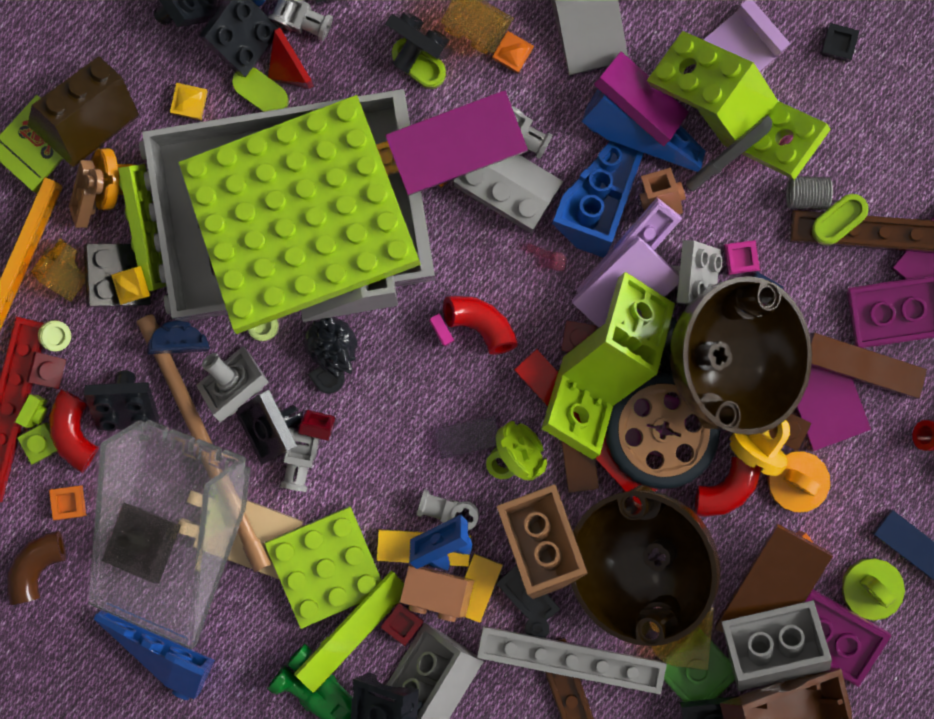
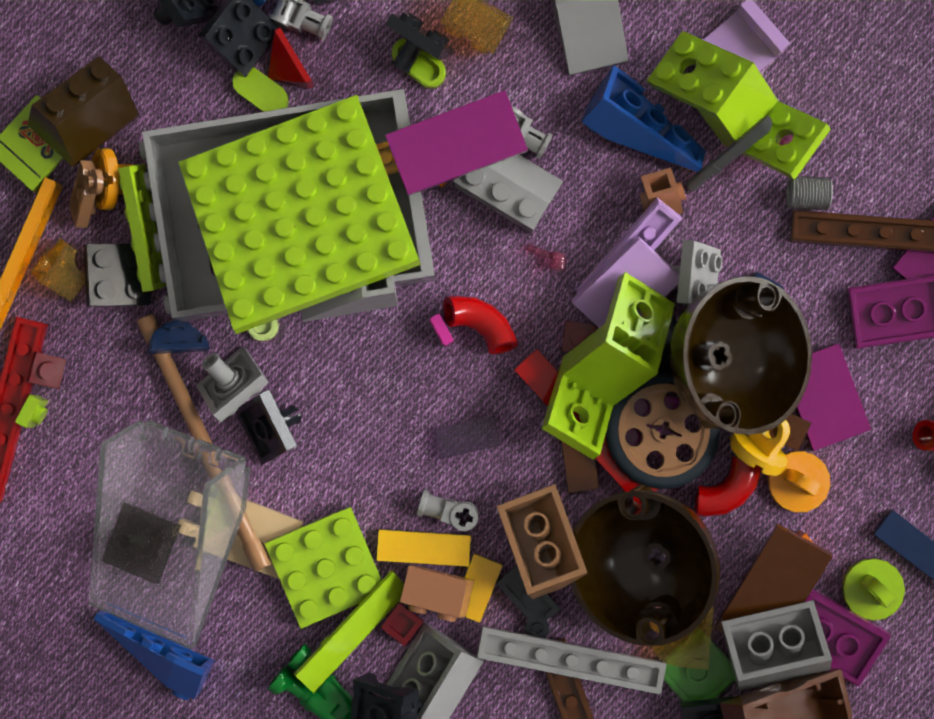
reddish brown cylinder [7,531,66,605] -> none
lime plate [17,423,57,465] -> none
yellowish green tile [38,320,71,351] -> none
red cylinder [49,389,99,473] -> none
orange plate [49,485,86,520] -> none
black plate [84,370,160,431] -> none
yellow tile [111,266,150,305] -> none
yellow tile [170,83,208,121] -> none
light grey connector [280,427,320,492] -> none
dark red tile [298,410,336,441] -> none
black hair [303,317,358,378] -> none
black tile [308,366,345,394] -> none
blue tile [409,515,472,570] -> none
lime tile [486,421,547,480] -> none
orange tile [492,31,534,74] -> none
blue wedge [552,141,643,258] -> none
magenta tile [594,51,689,146] -> none
dark pink tile [724,240,760,275] -> none
reddish brown tile [810,333,927,399] -> none
lime tile [812,194,868,246] -> none
black tile [820,23,860,62] -> none

